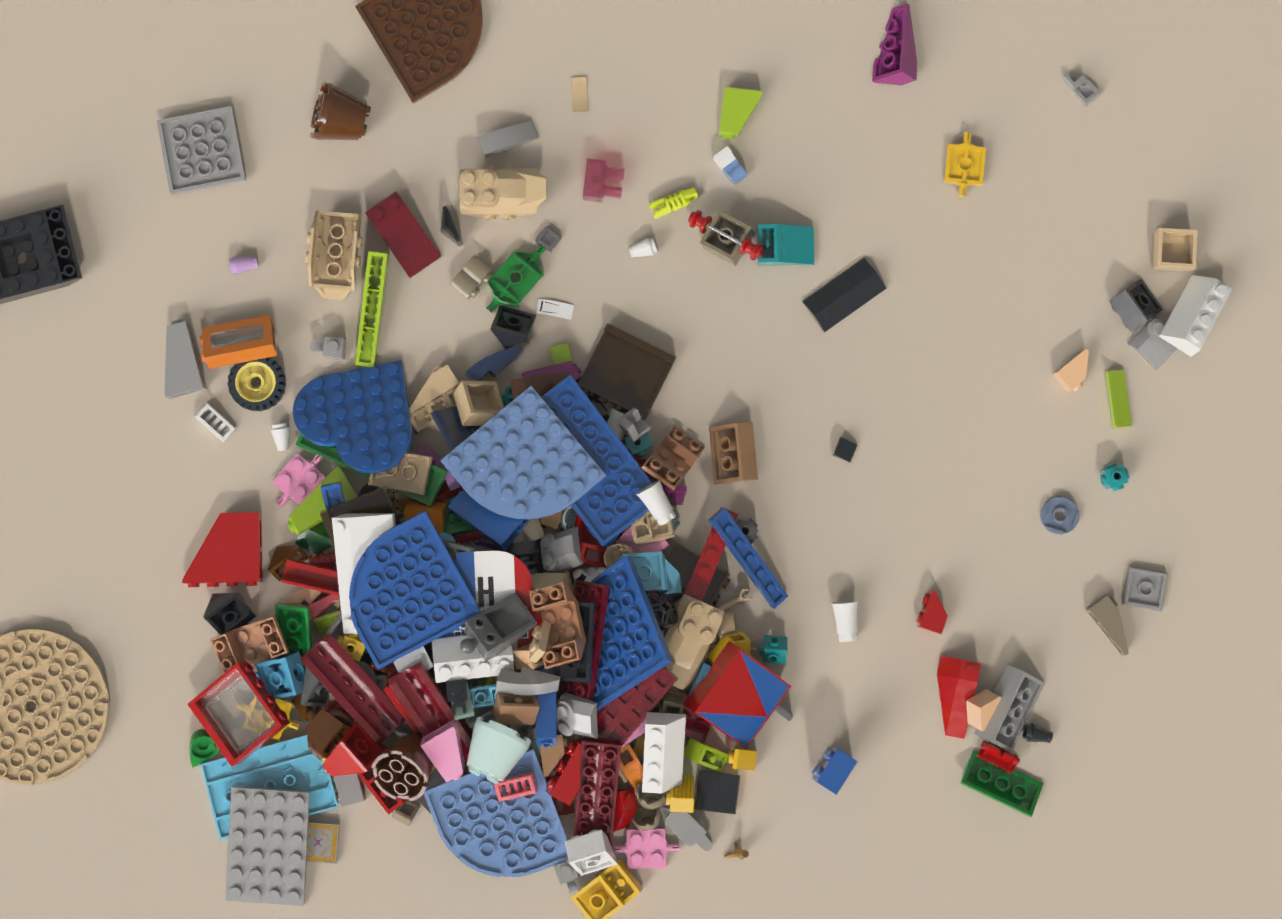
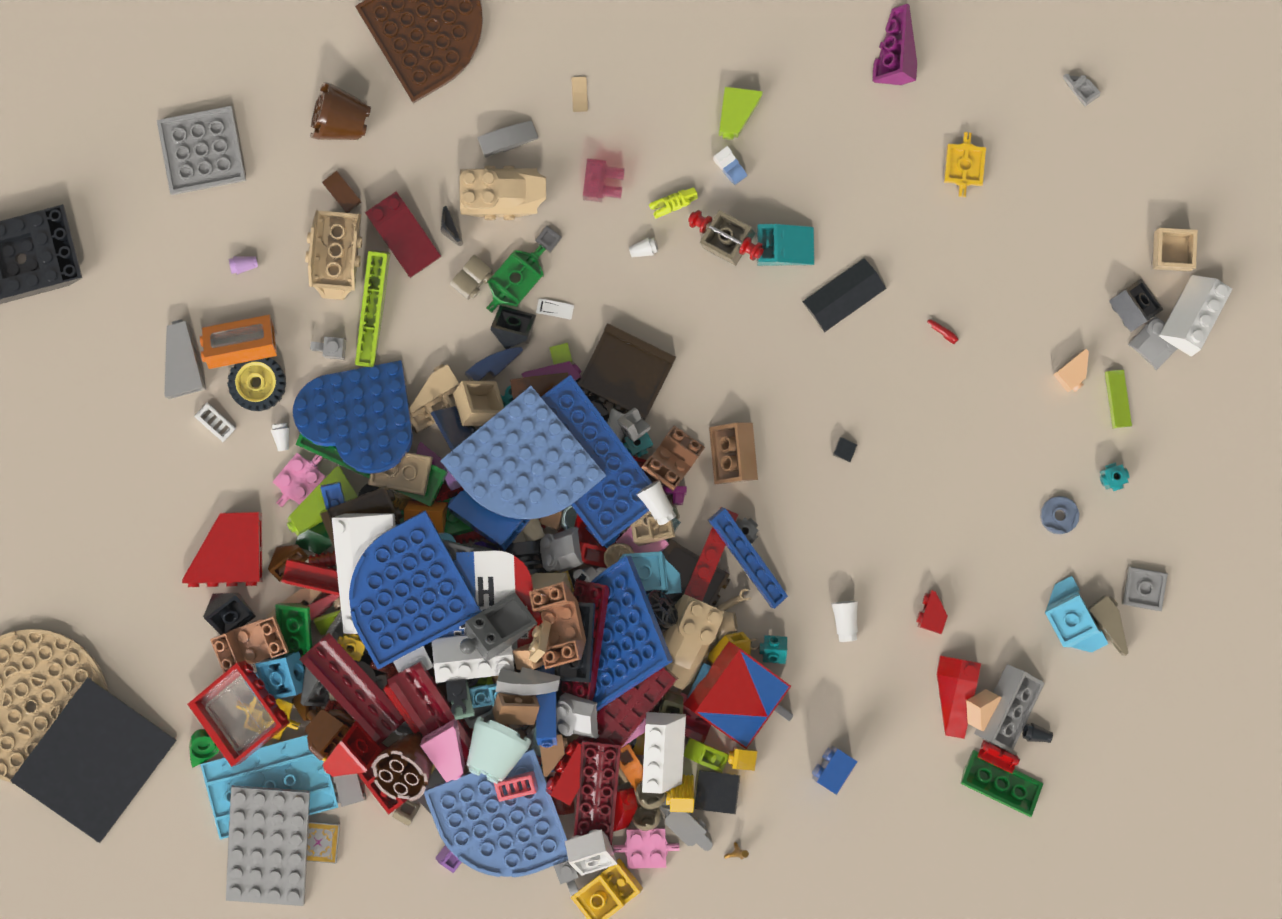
none -> black piece [10,677,177,843]
none -> reddish brown slope [322,171,361,213]
none -> medium lavender slope [435,845,462,873]
none -> red piece [927,319,959,344]
none -> medium azure piece [1045,576,1109,652]

